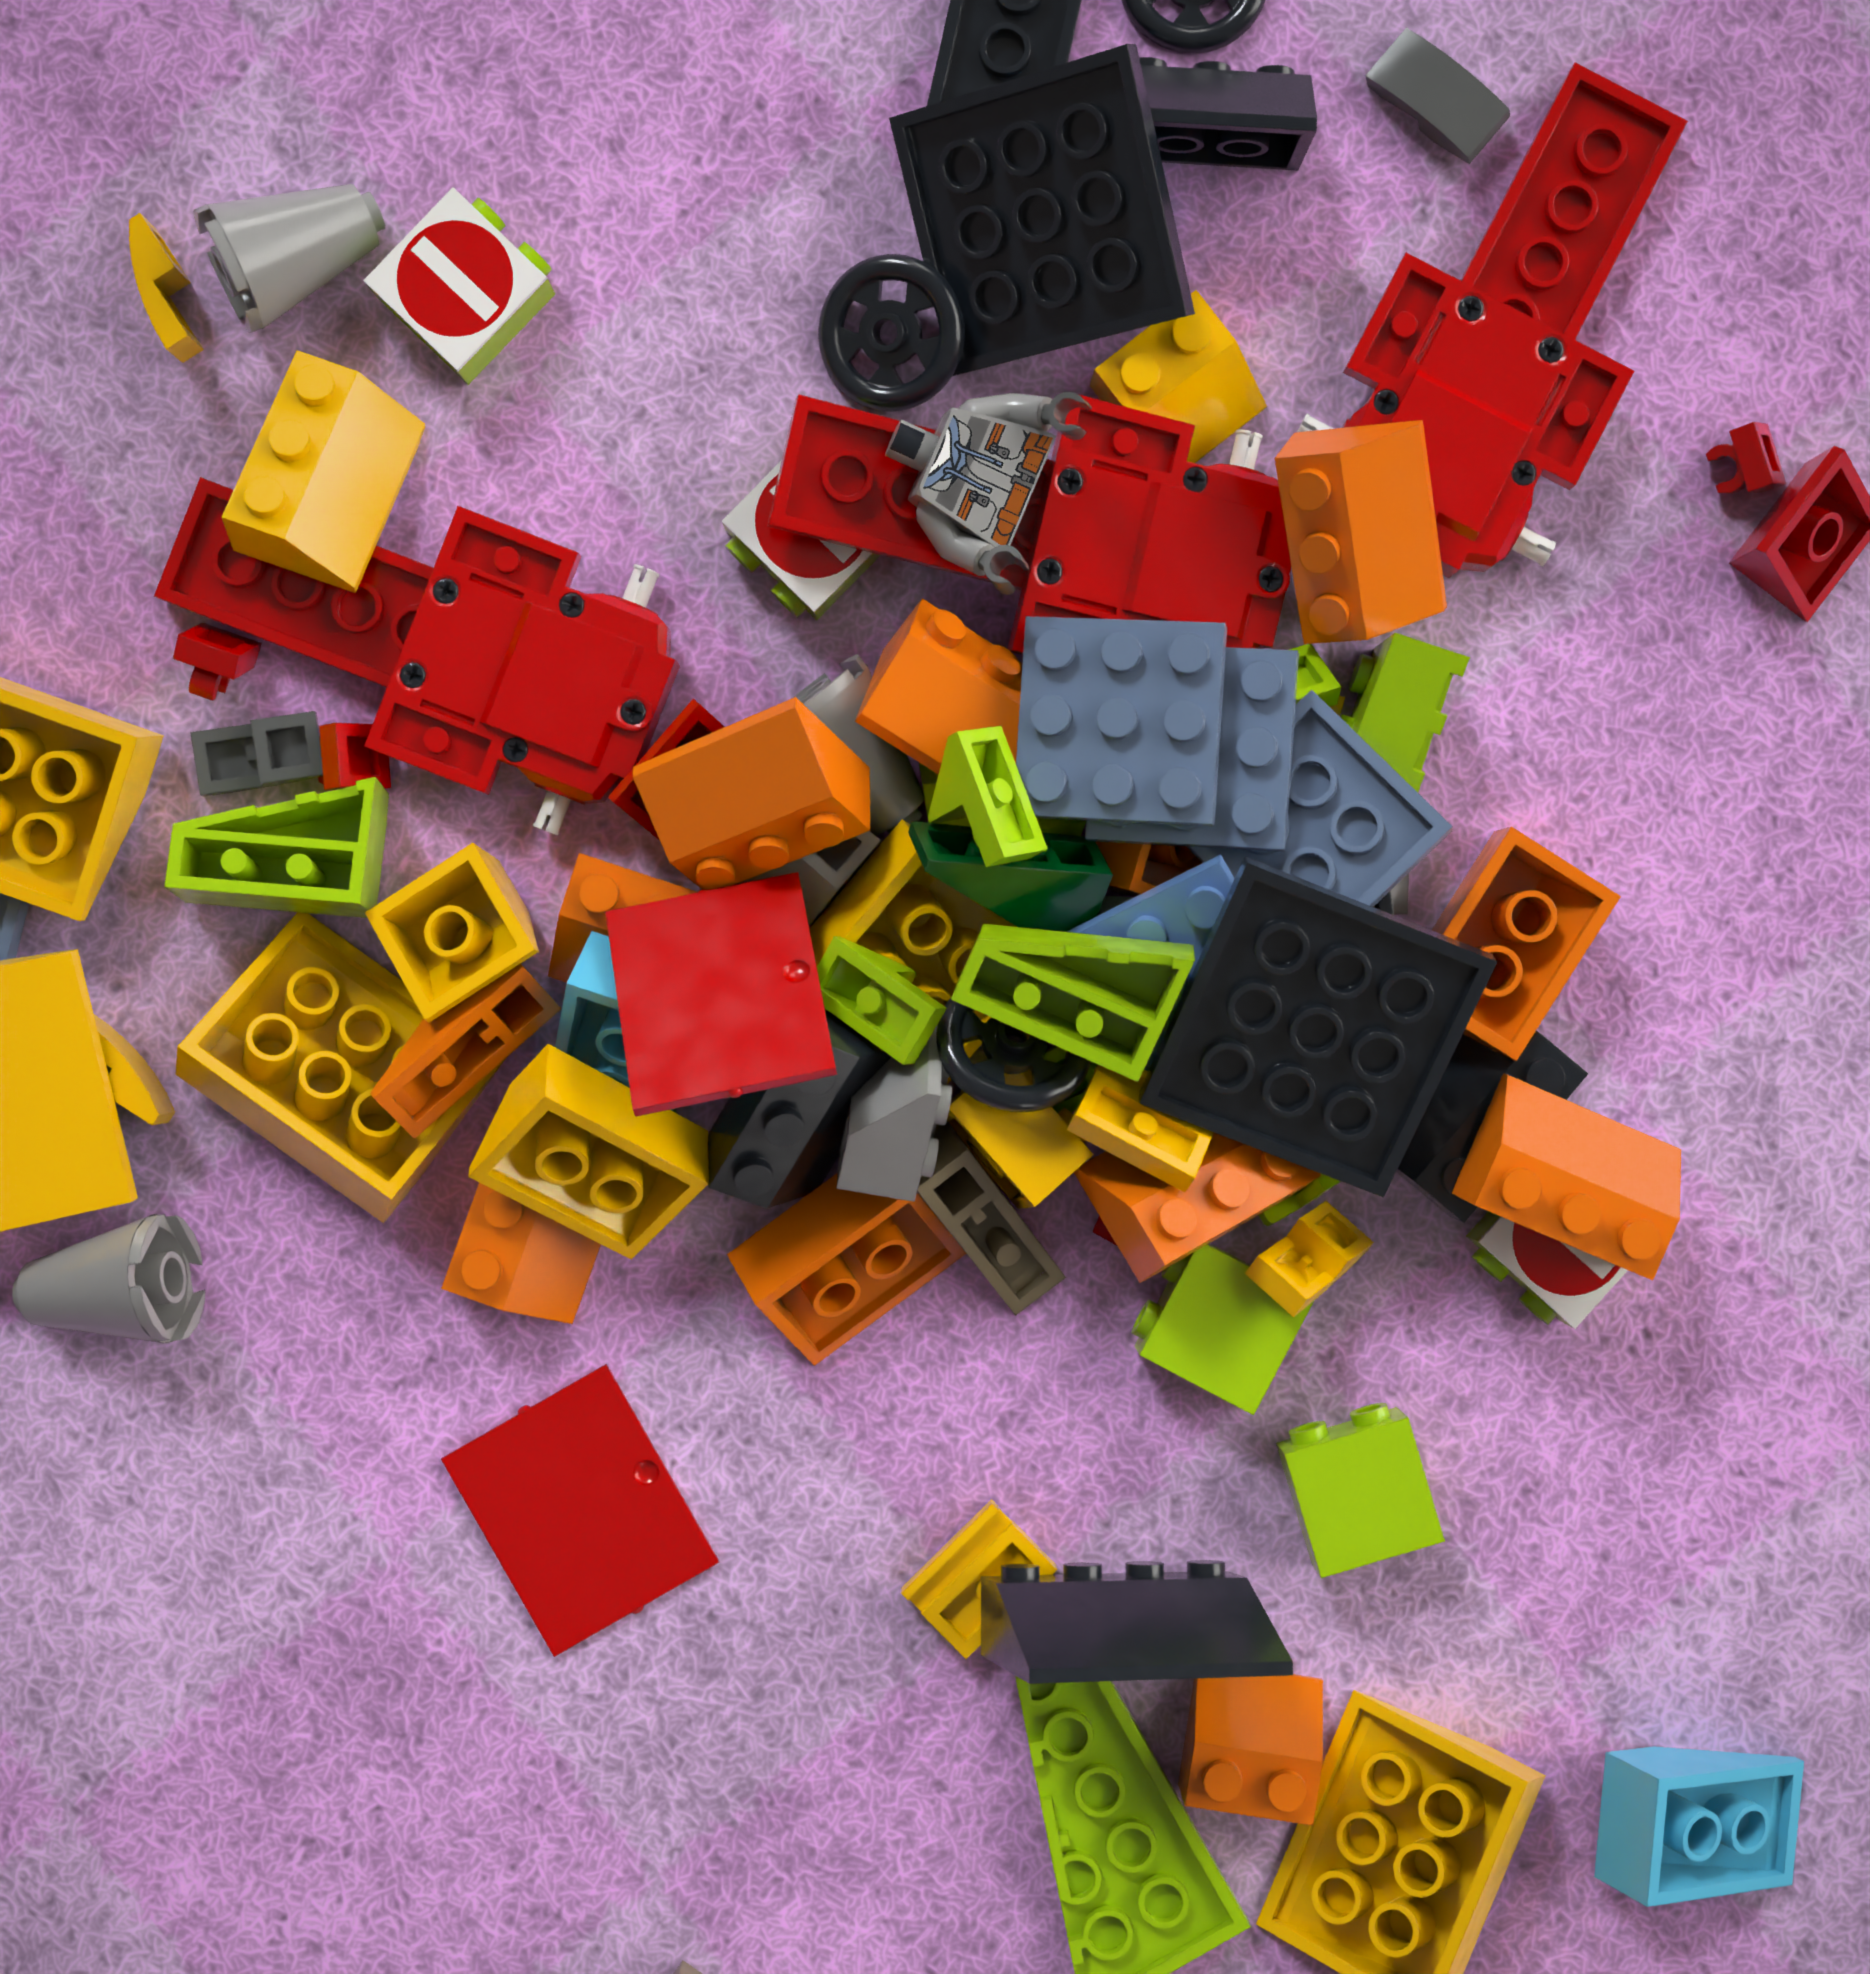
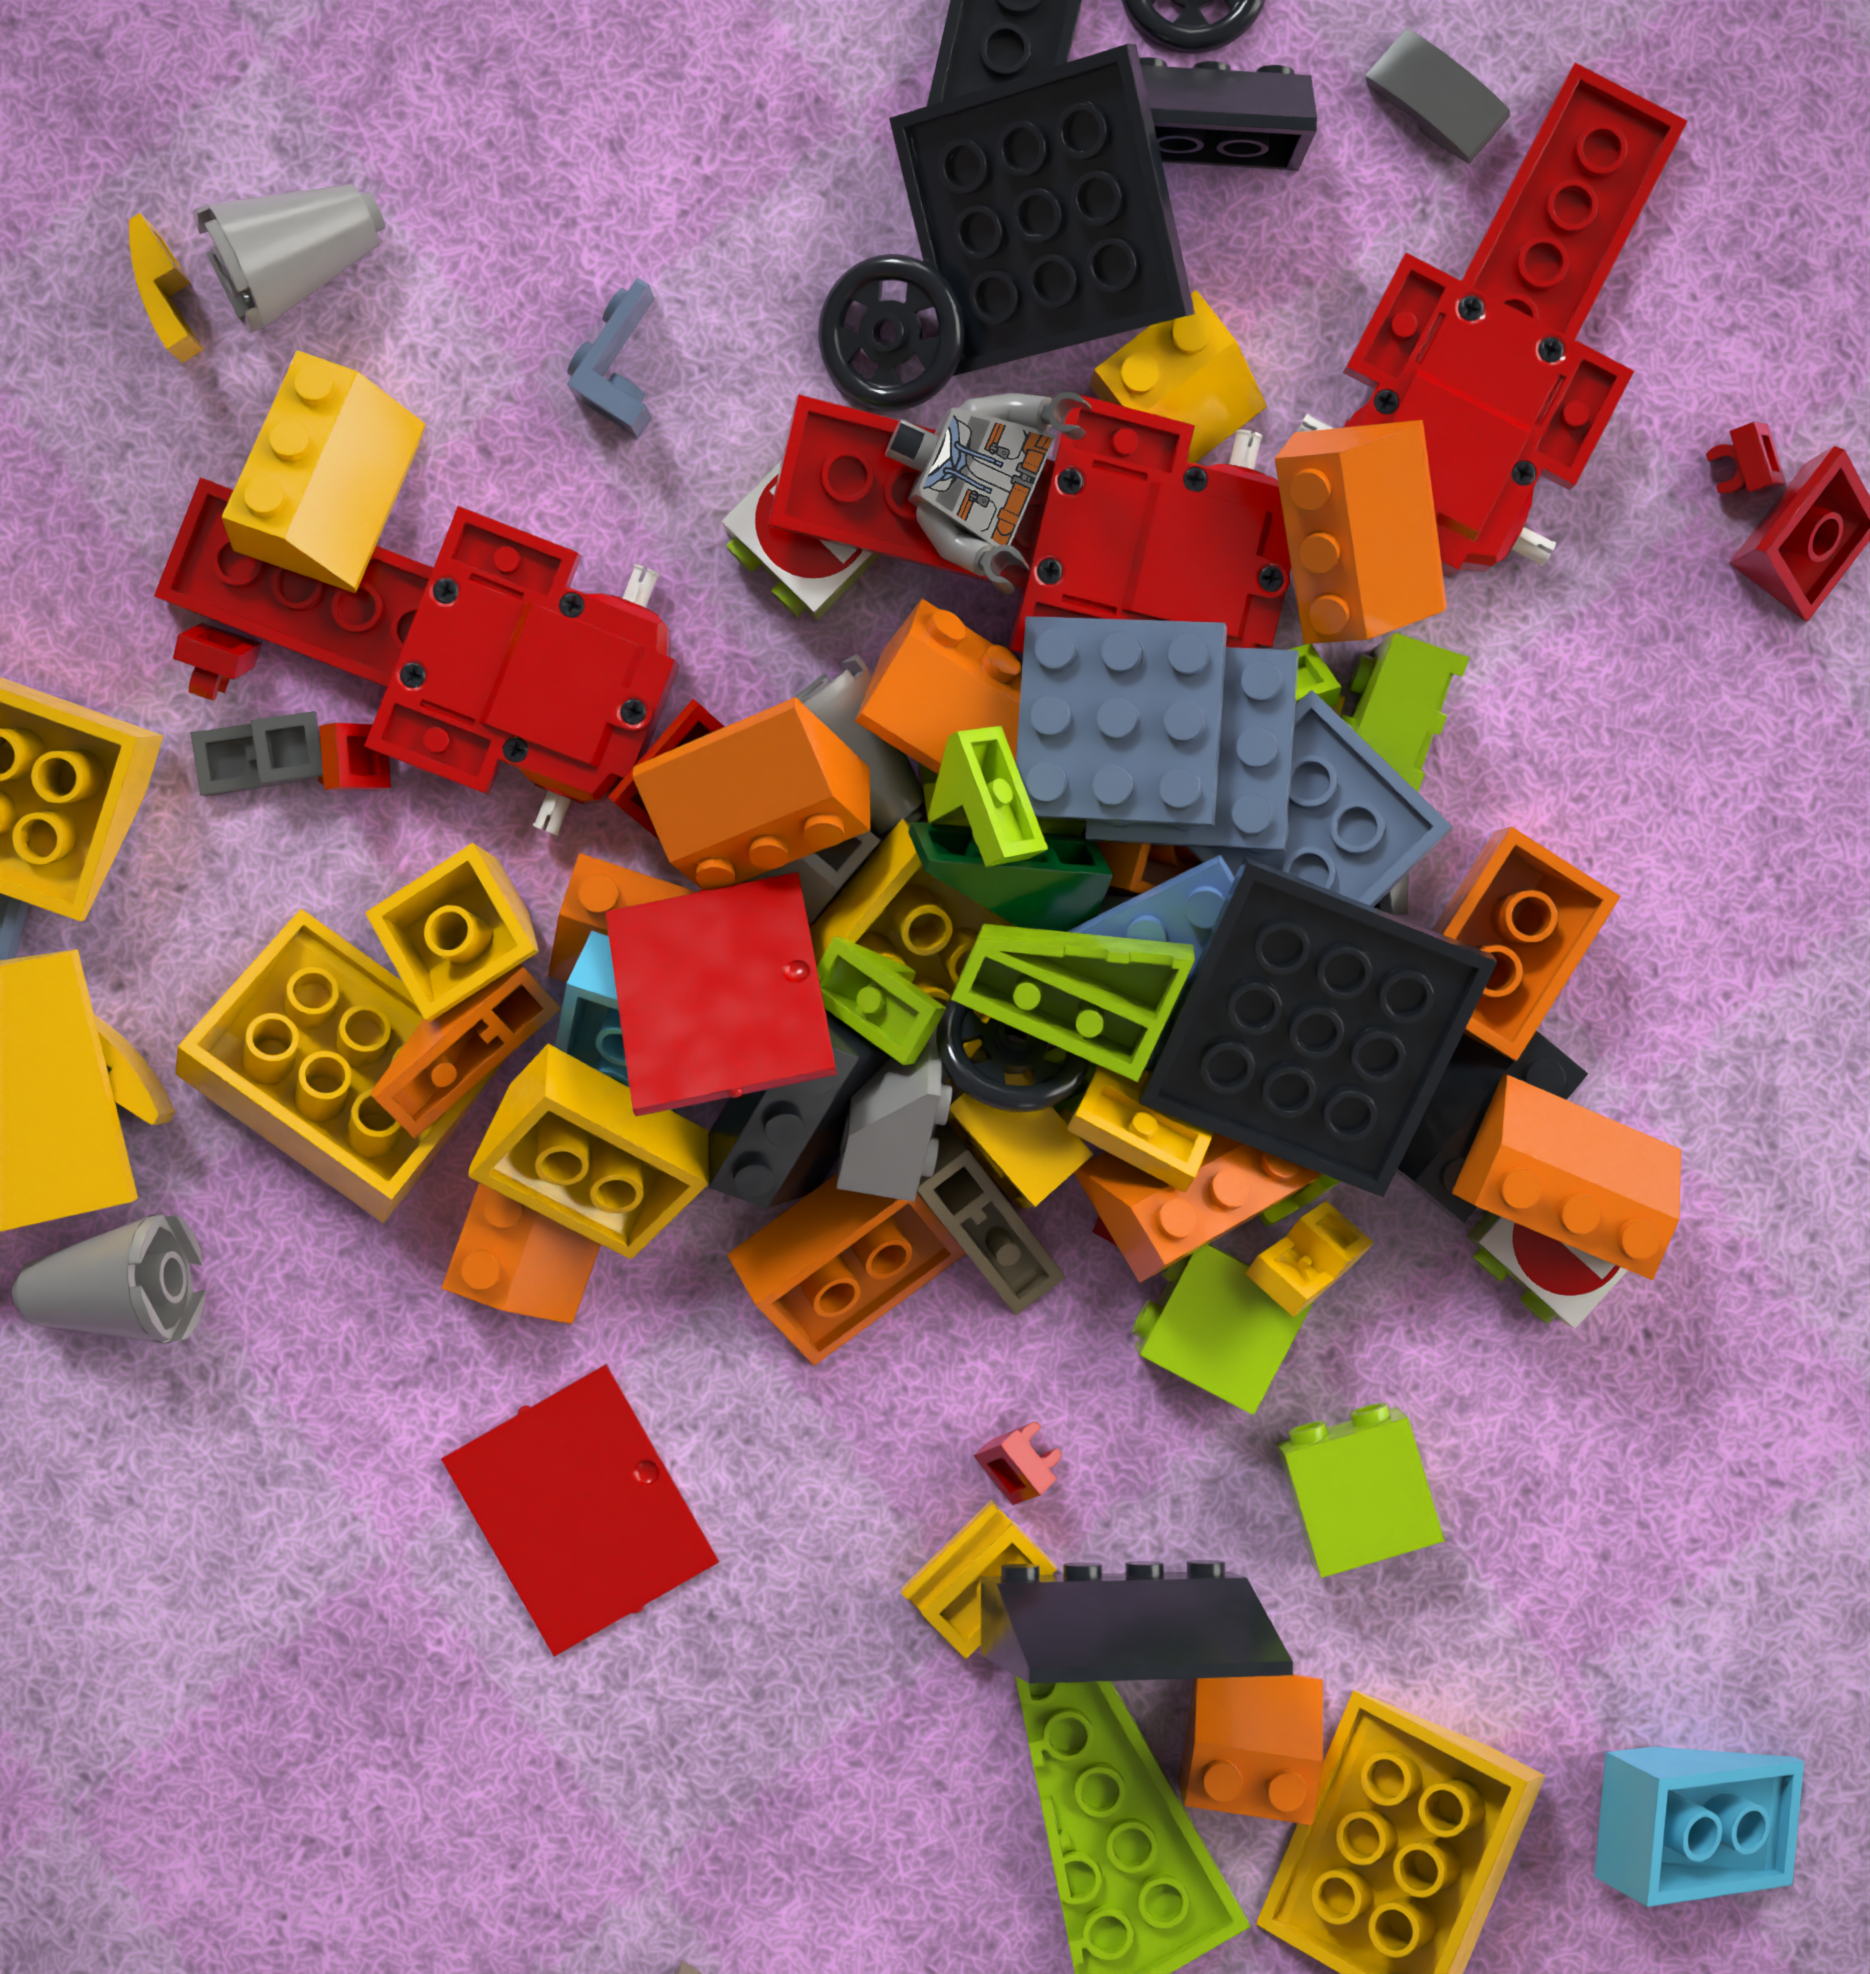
lime wedge [164,777,389,918] -> none
piece [363,187,555,385] -> none
none -> sand blue bracket [567,278,655,439]
none -> tile [973,1422,1062,1505]

